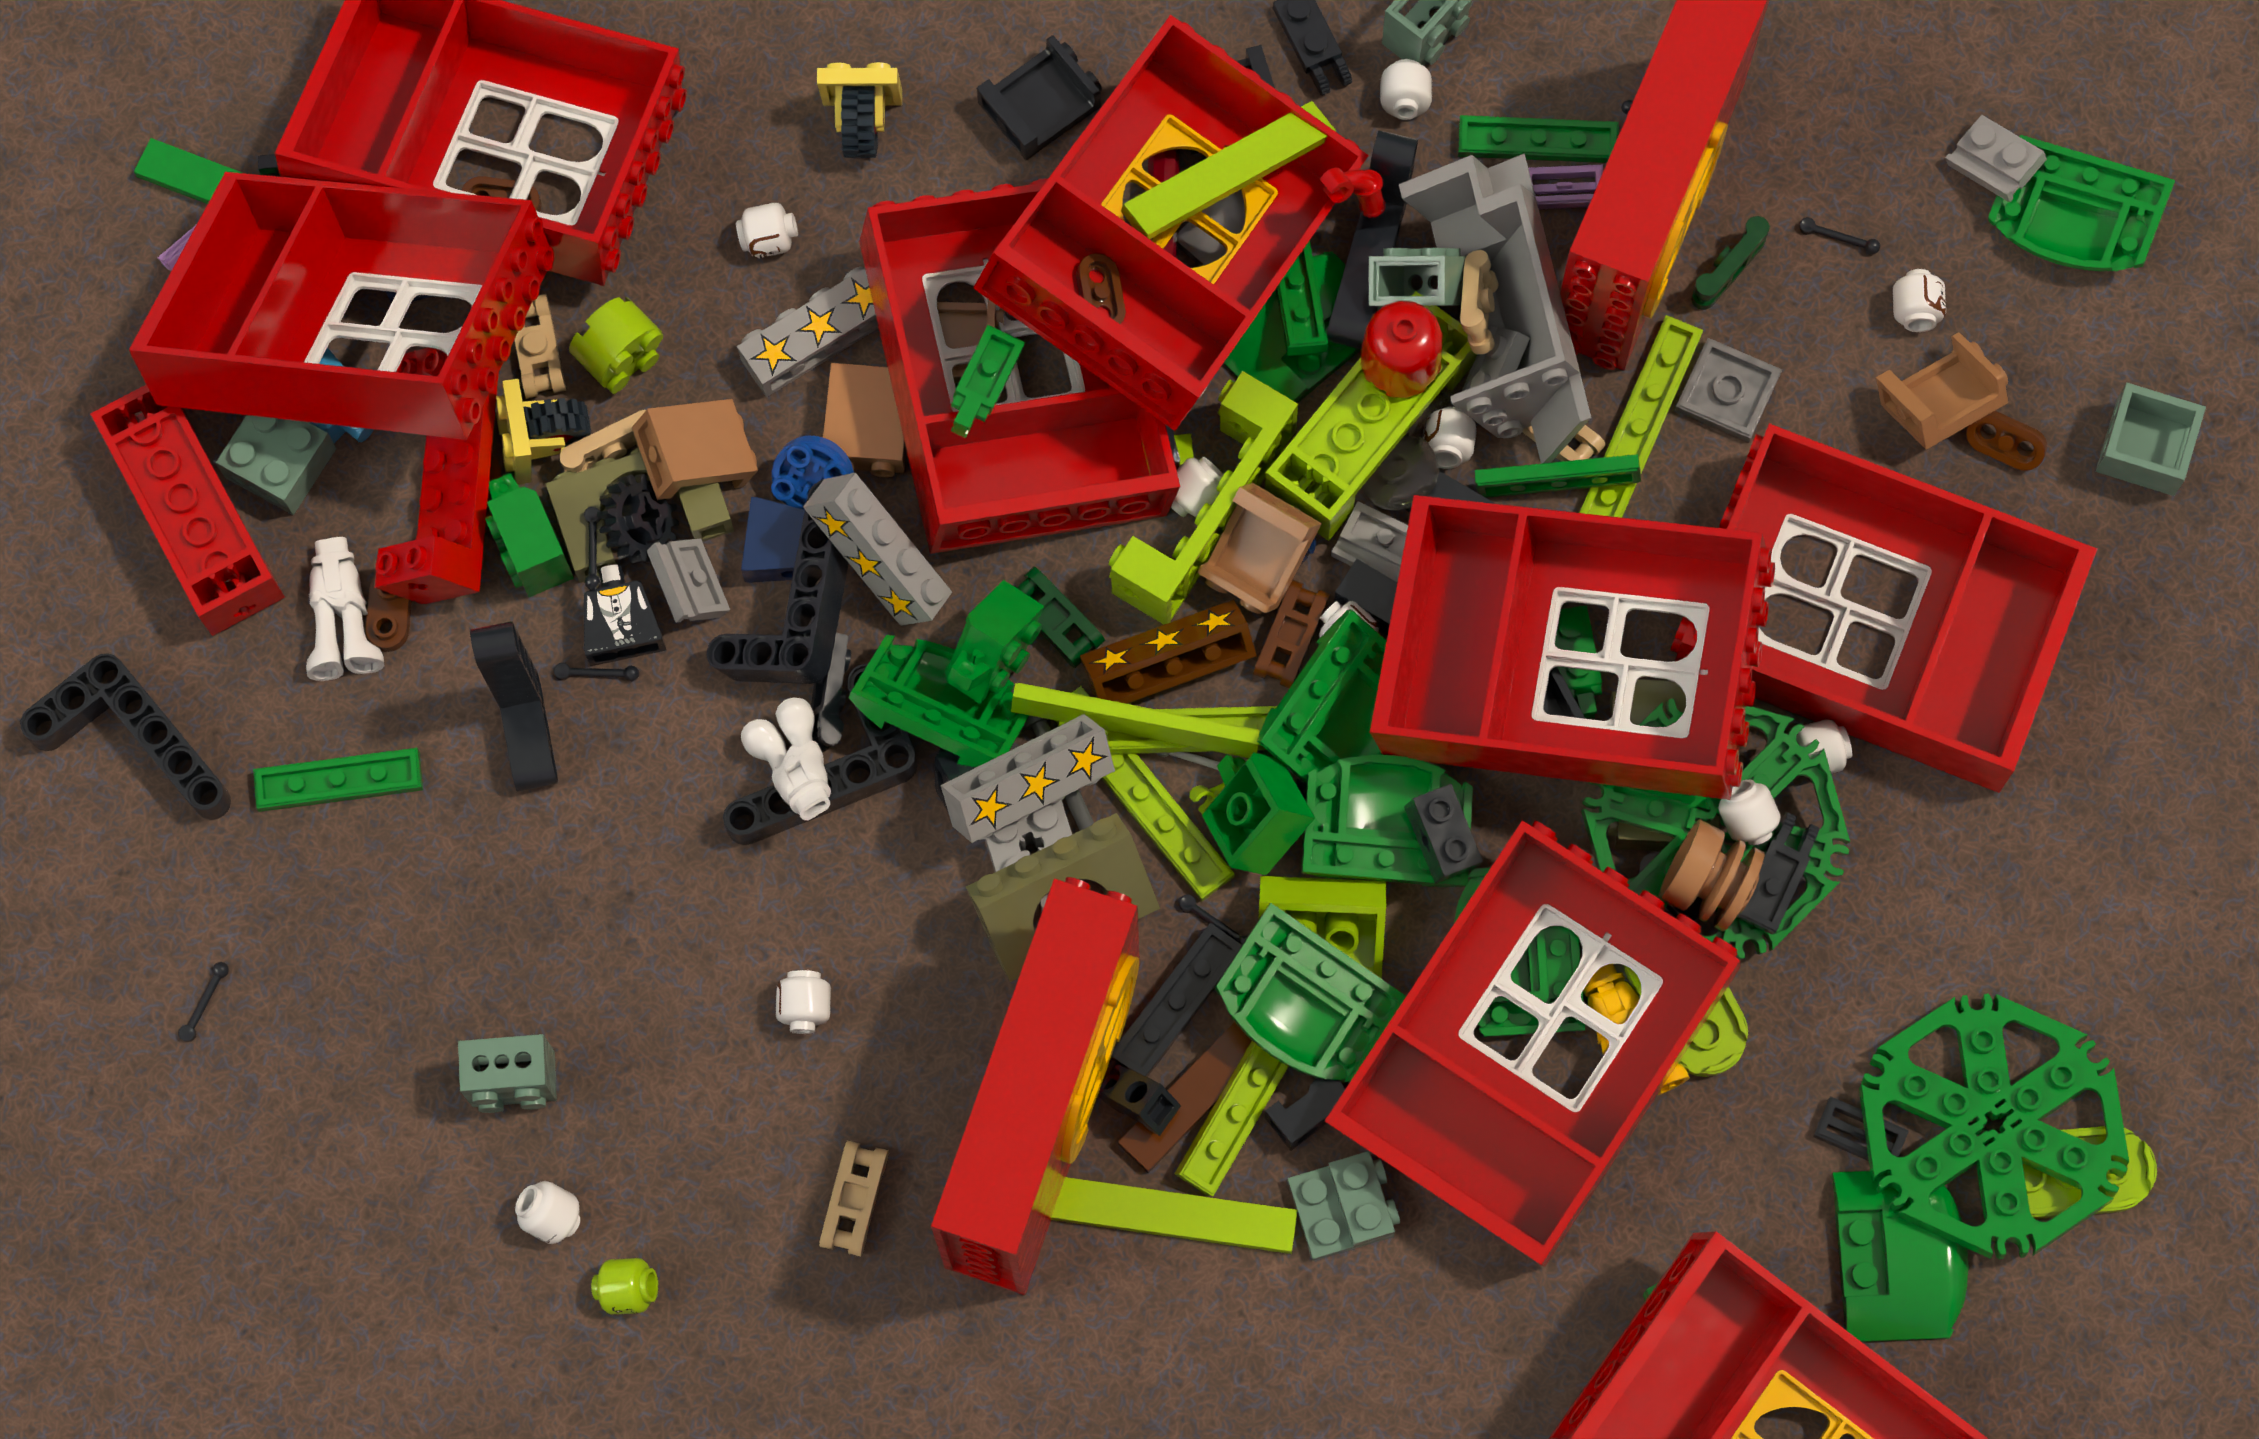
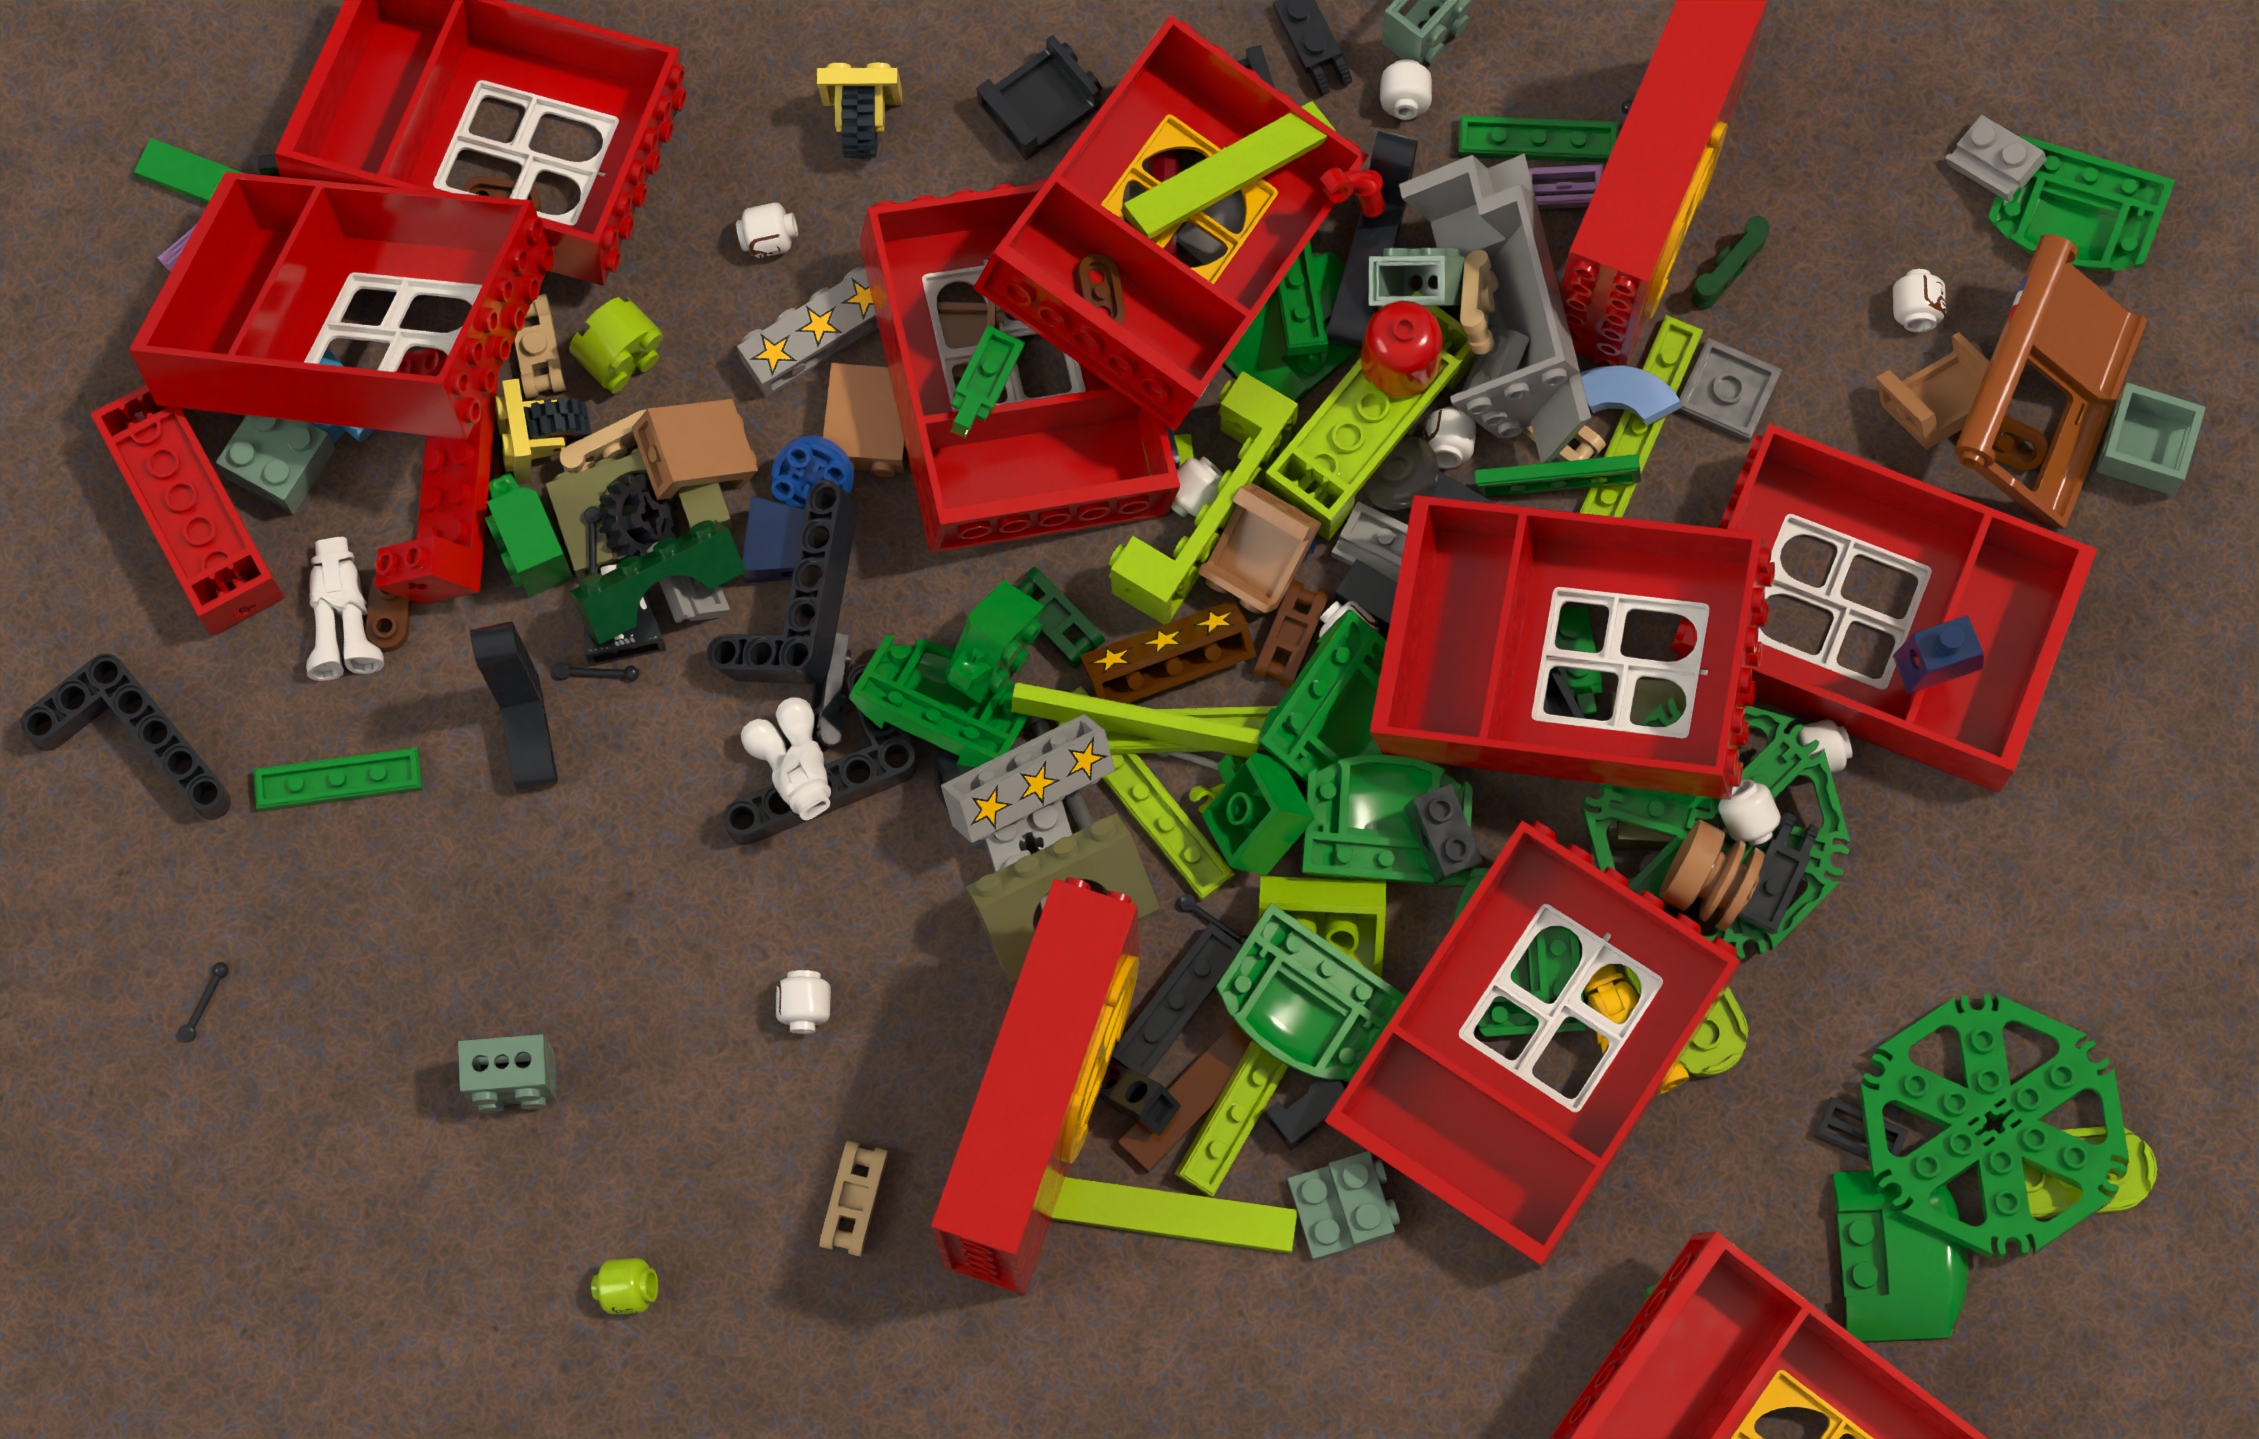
white head [515,1181,580,1244] -> none
light grey brick [803,473,952,626] -> none
black hinge [1799,217,1881,254] -> none
none -> dark green arch [570,520,746,644]
none -> light blue tile [1580,365,1683,426]
none -> dark blue torso [1892,616,1984,694]
none -> dark orange piece [1954,234,2147,529]

